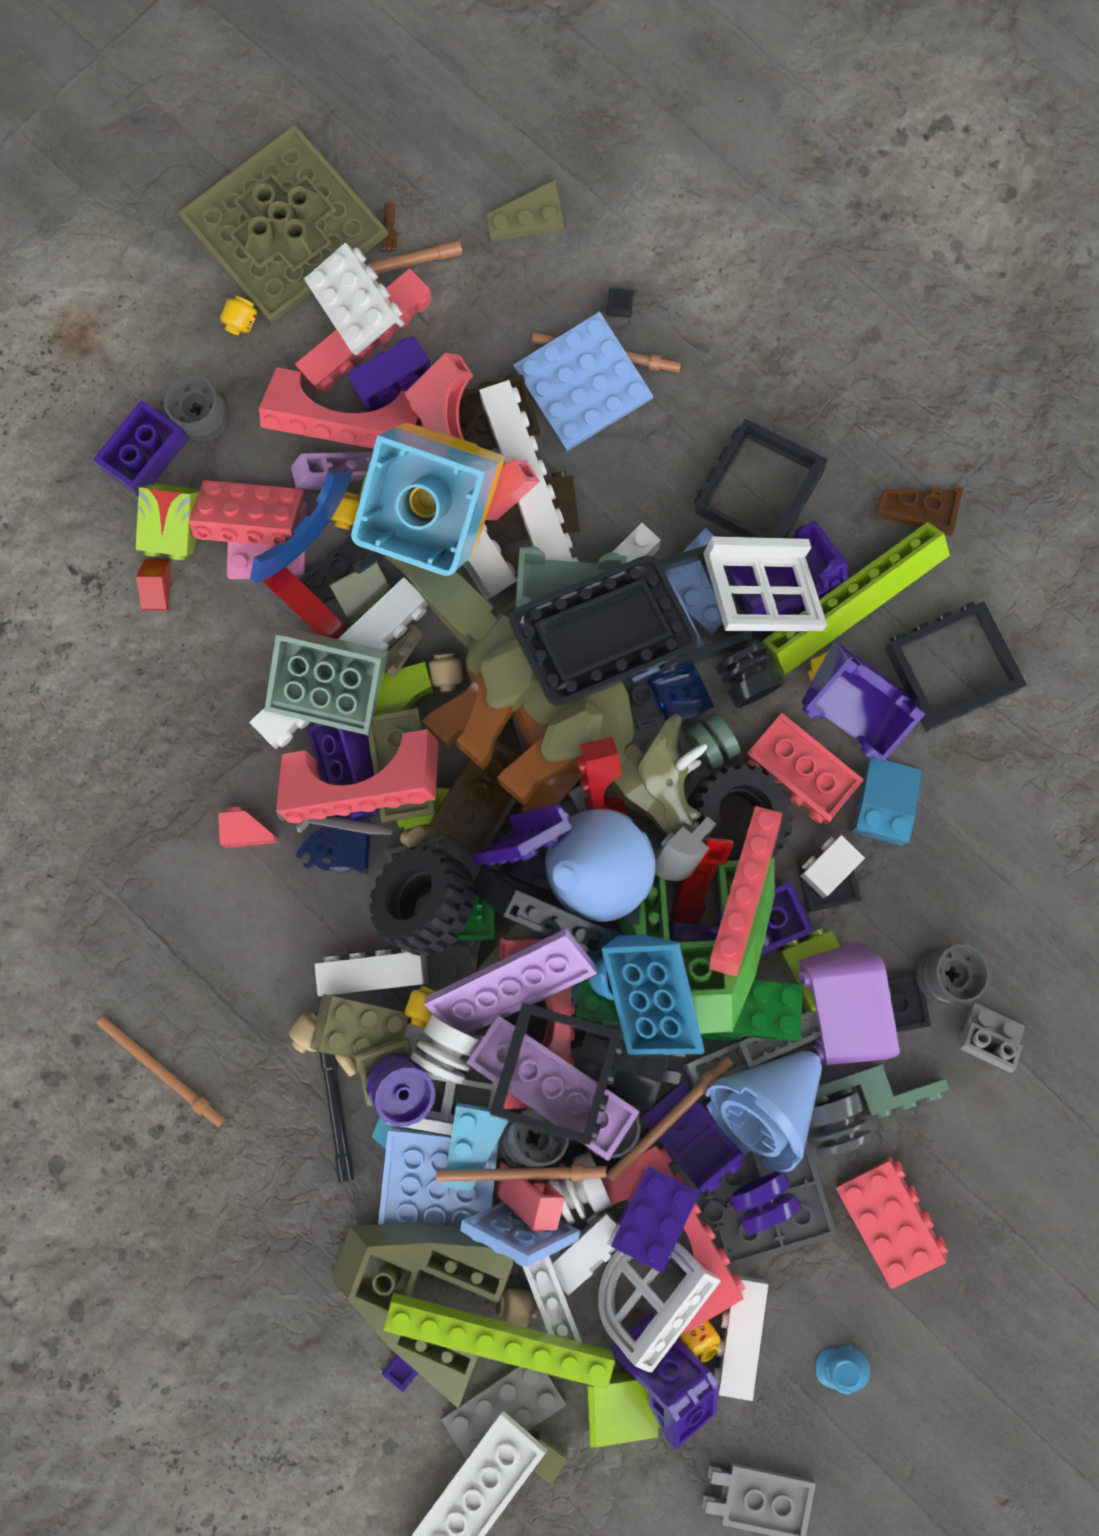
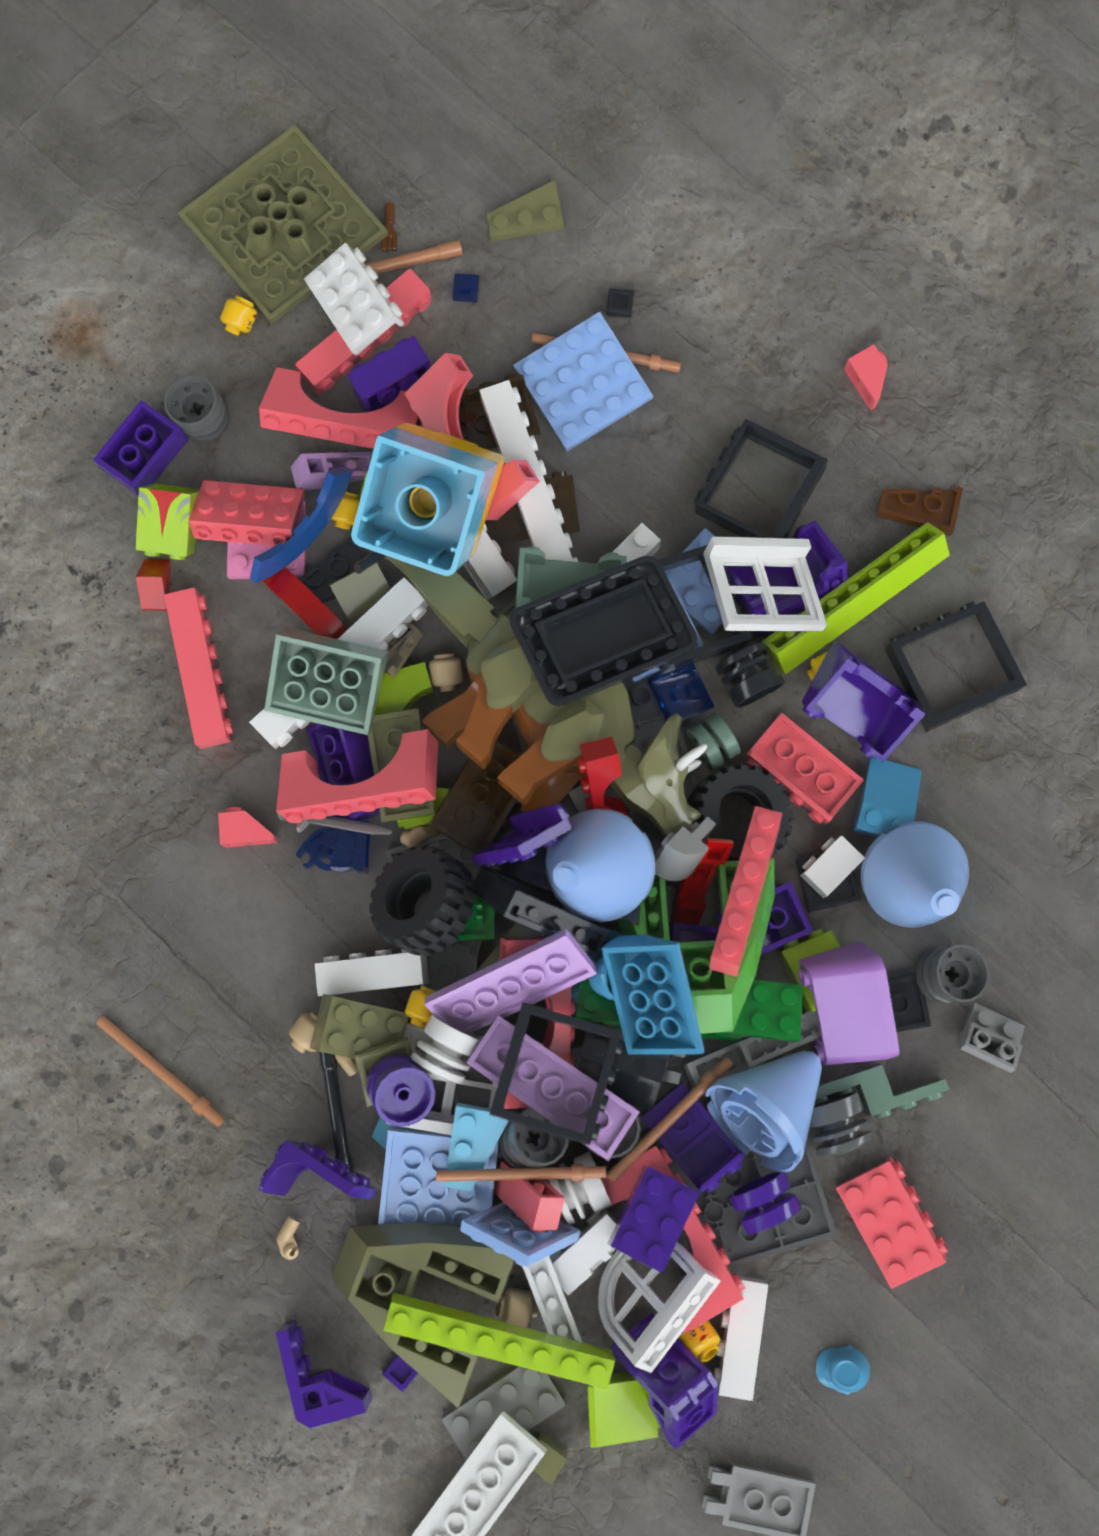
none -> coral brick [164,587,234,749]
none -> dark purple bracket [258,1140,377,1200]
none -> tan arm [276,1215,300,1260]
none -> dark purple bracket [276,1319,373,1429]
none -> clear blue plate [452,273,480,303]
none -> coral slope [844,345,888,410]
none -> light blue cone [861,821,969,928]

